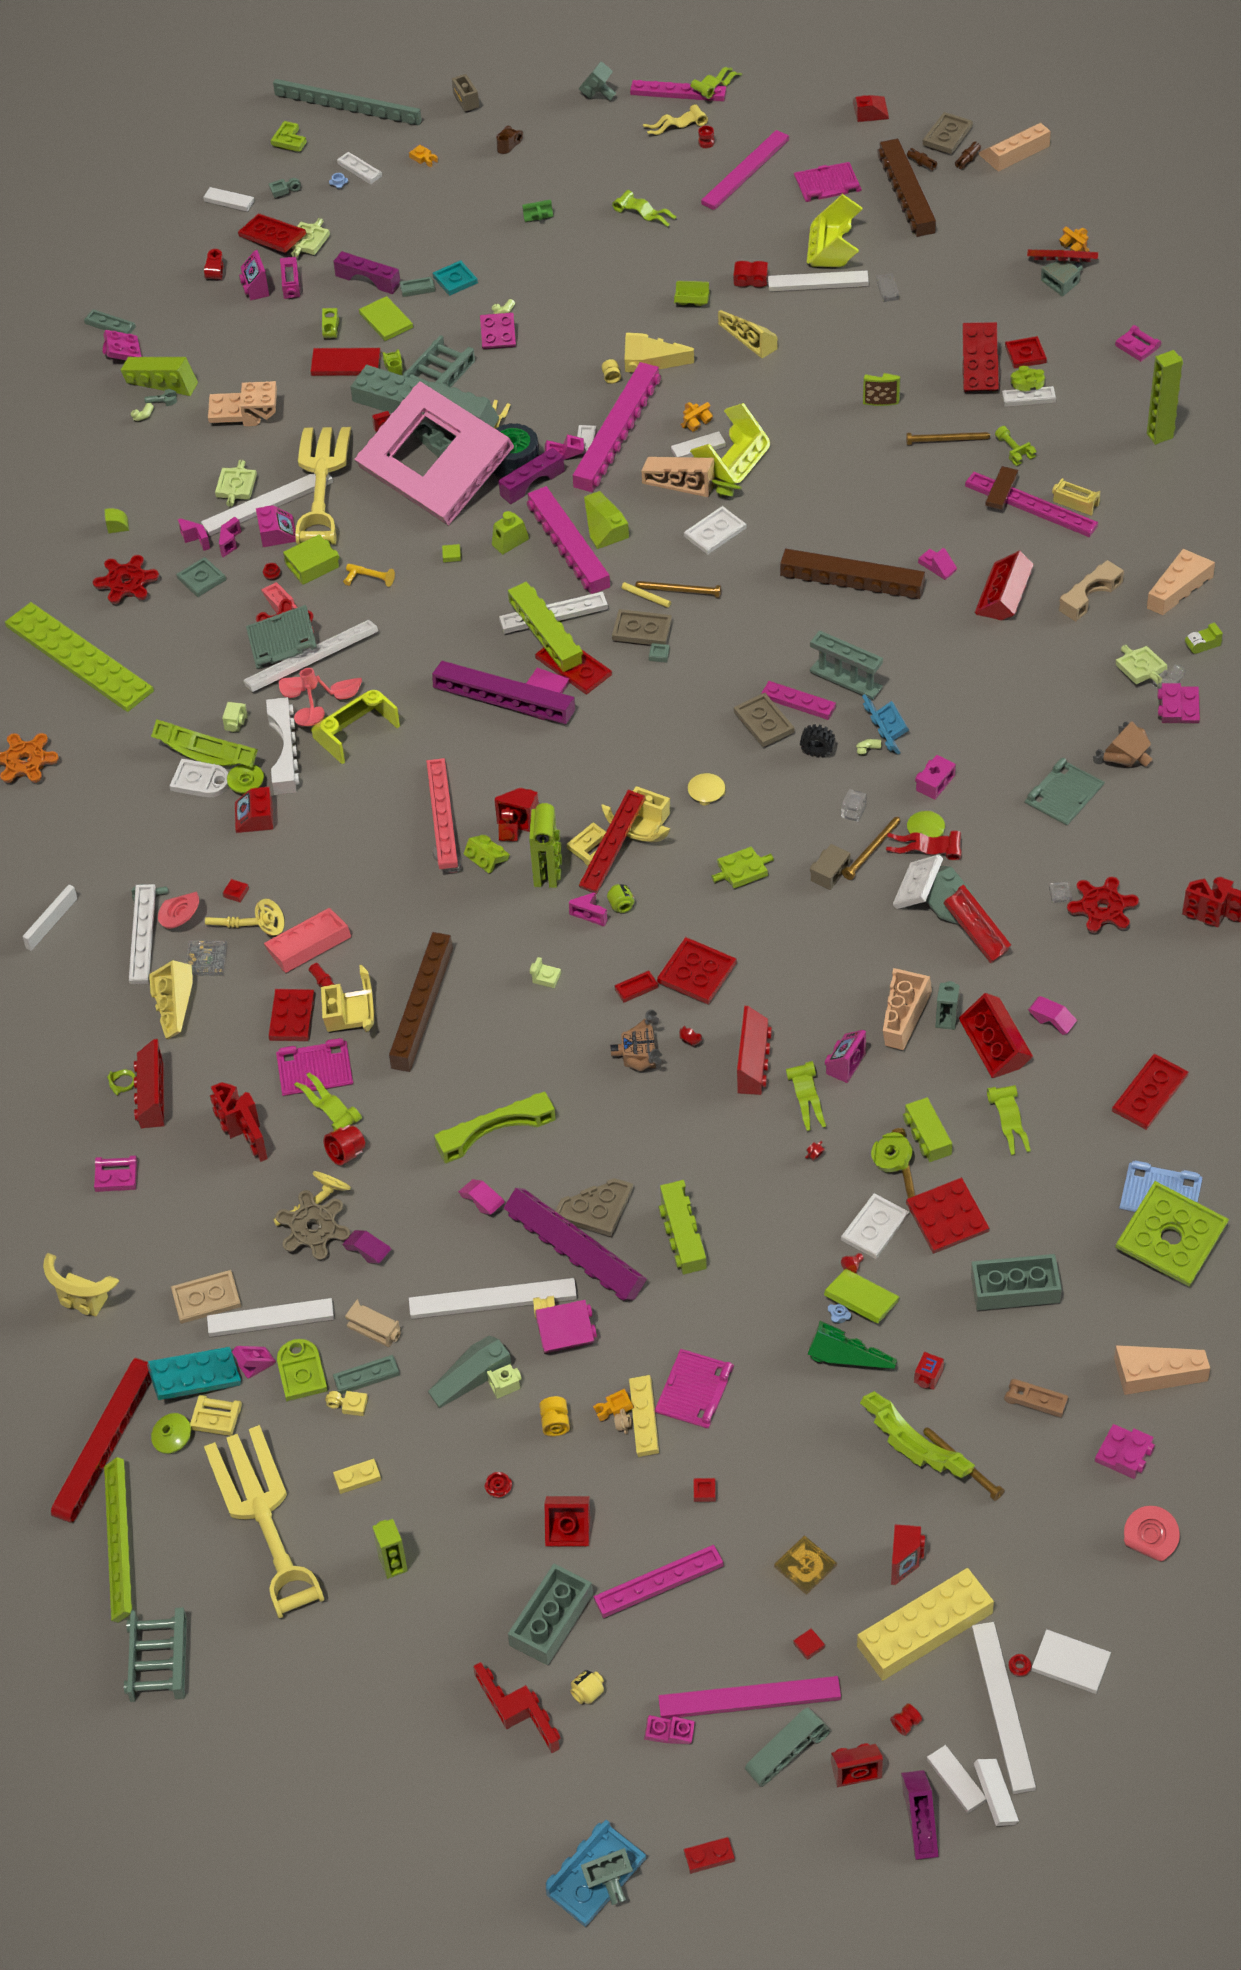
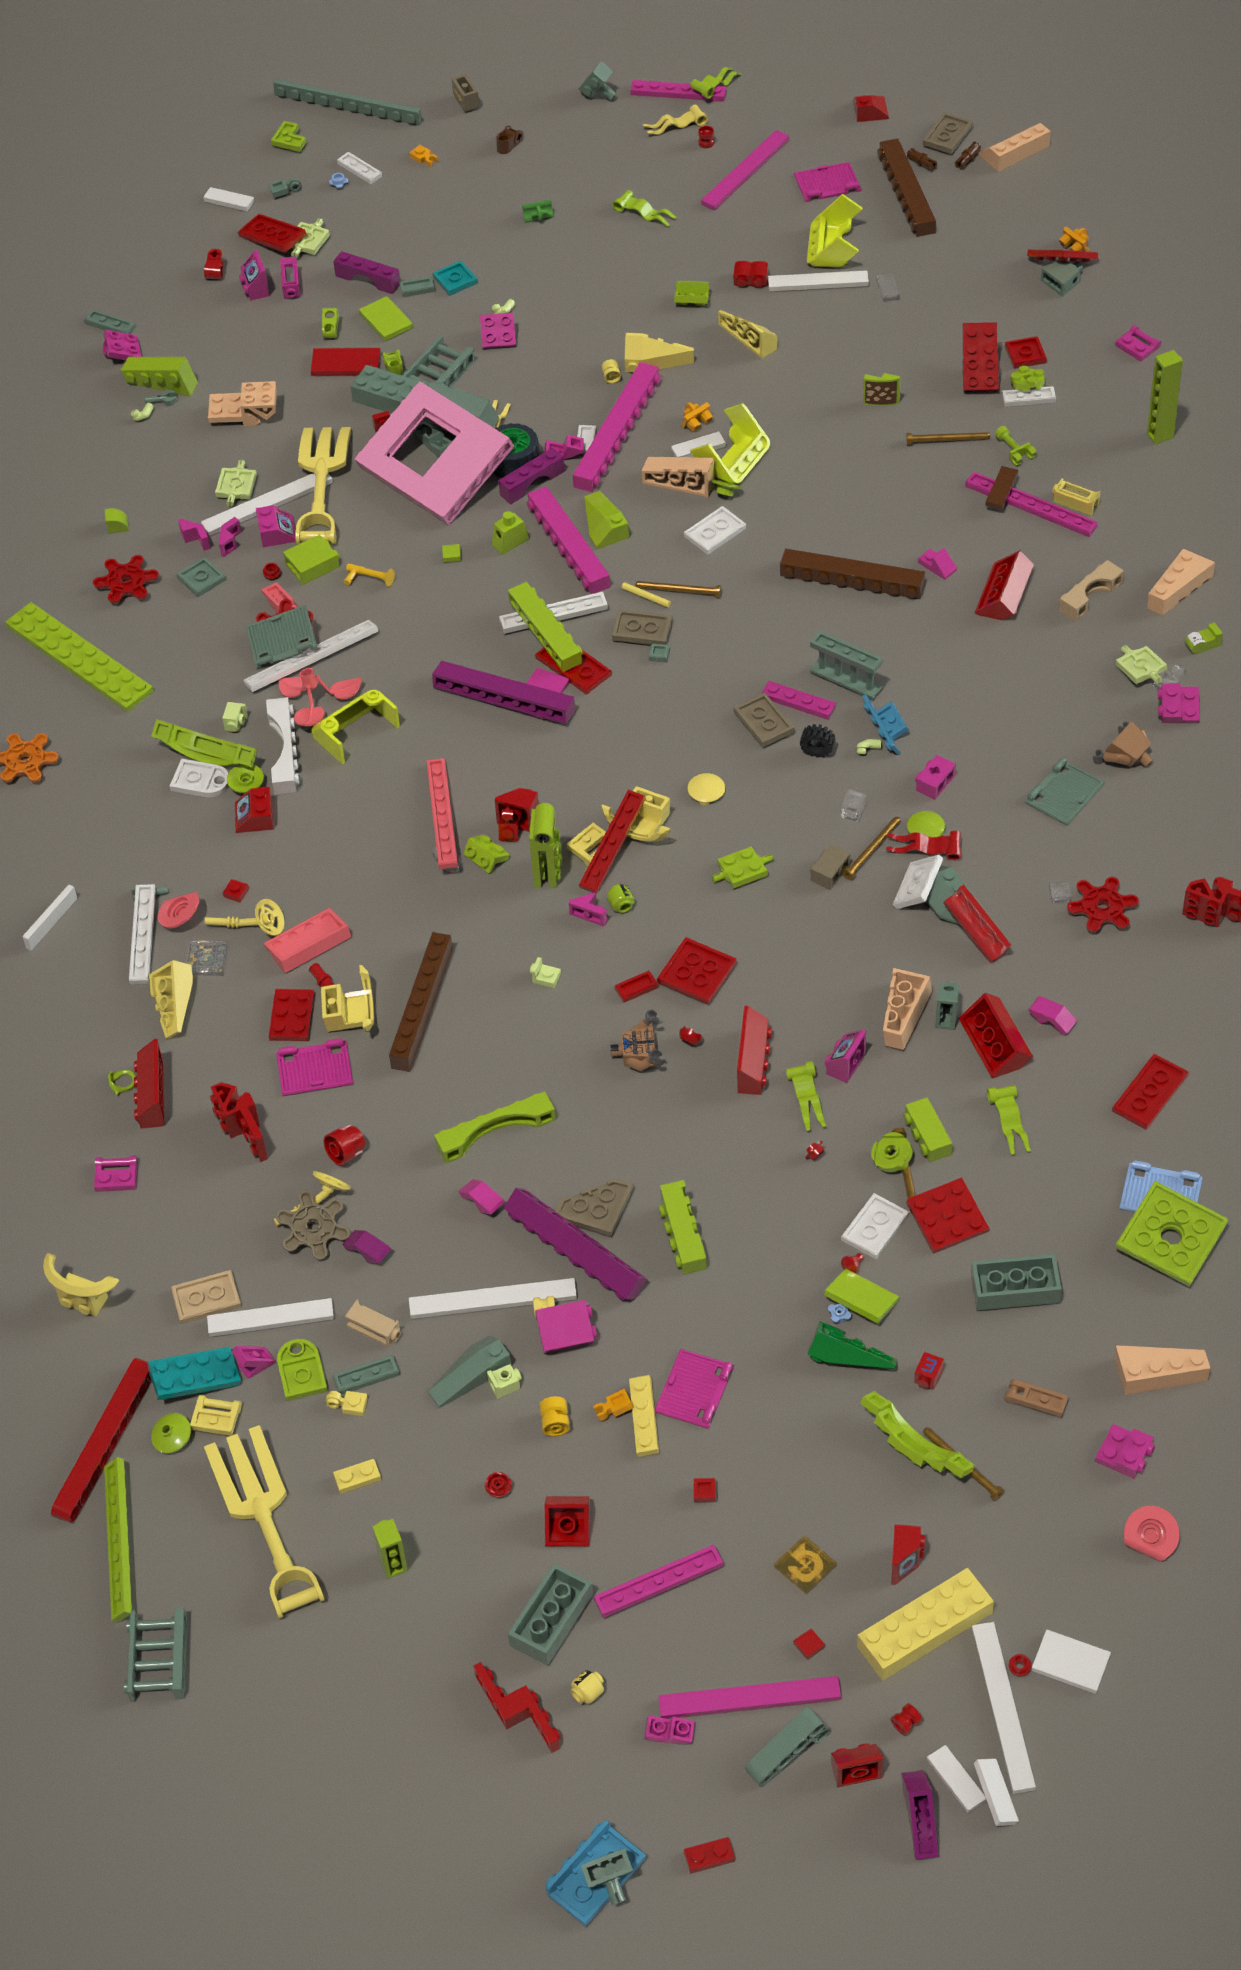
lime flag [294,1072,362,1130] -> none
tan plate [615,1409,632,1434] -> none

